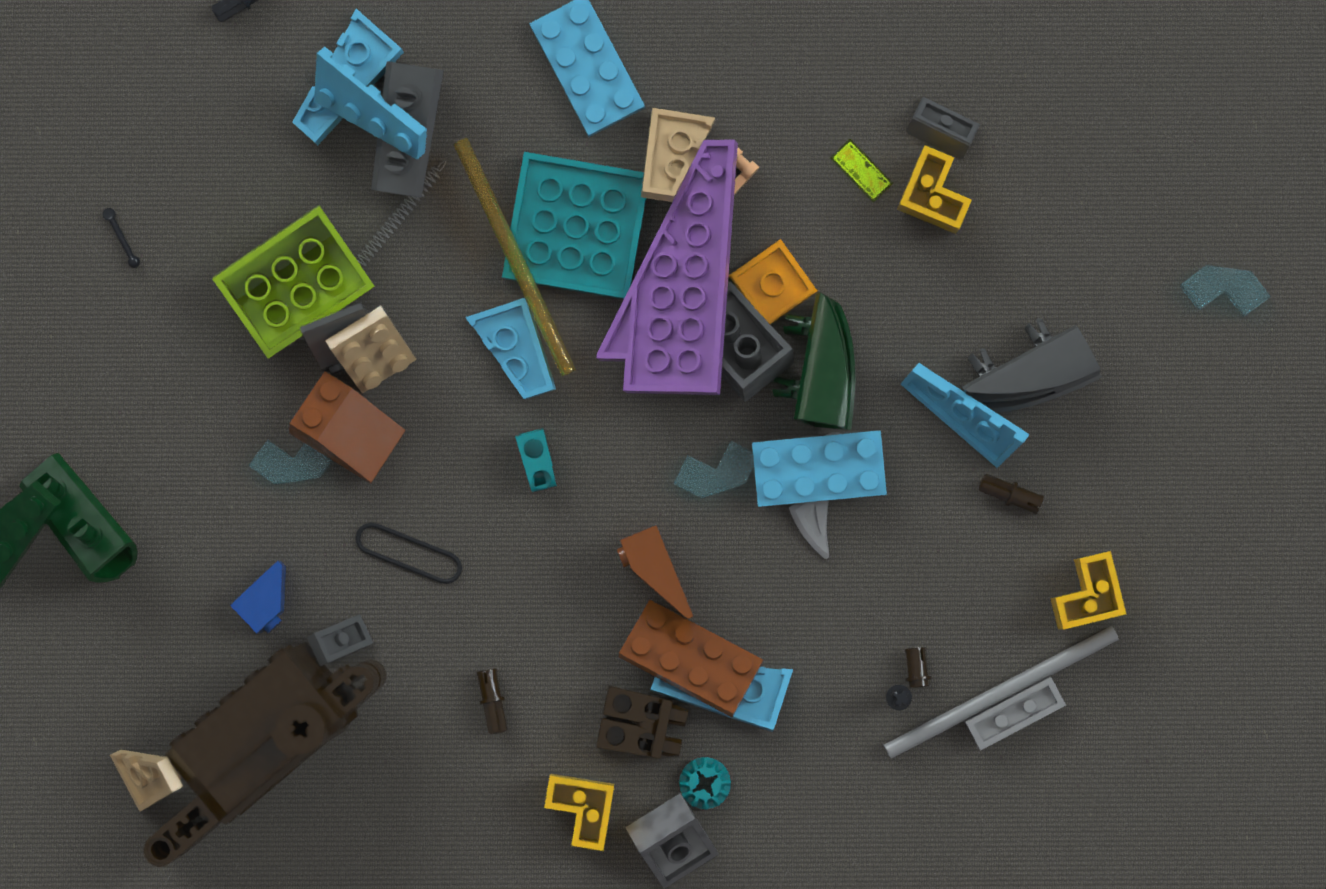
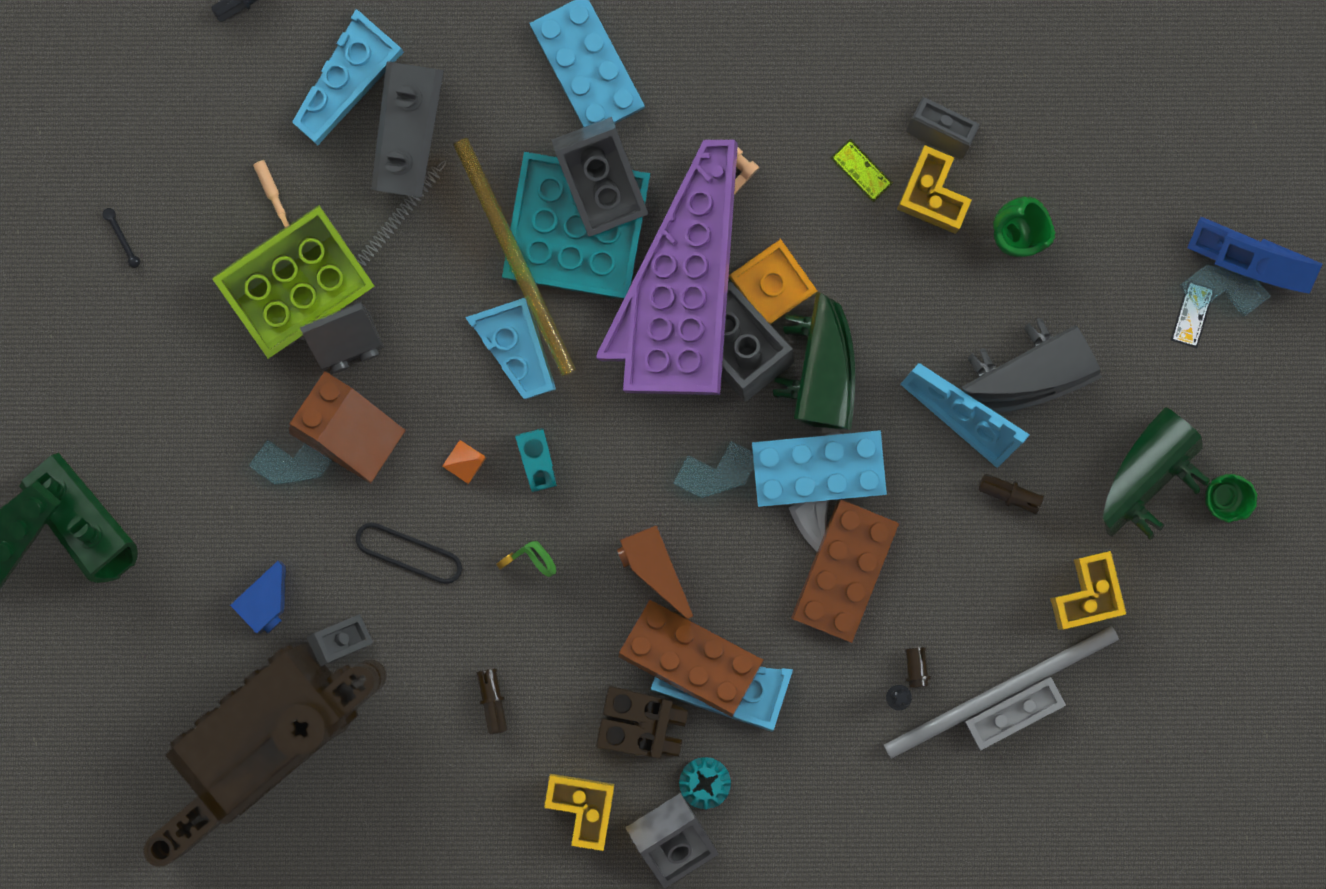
tan wing [110,750,183,812] -> none
medium azure wing [314,47,427,159] -> none
tan plate [325,306,416,394] -> none
tan wing [641,108,715,202] -> none
none -> light nougat piece [253,160,289,227]
none -> orange slope [442,440,486,484]
none -> bright green piece [496,541,556,577]
none -> dark grey slope [552,117,649,237]
none -> dark orange plate [791,499,899,643]
none -> green piece [993,196,1056,257]
none -> dark green piece [1103,407,1210,540]
none -> sticker [1171,281,1215,348]
none -> blue slope [1187,217,1323,294]
none -> green hair [1205,474,1257,523]

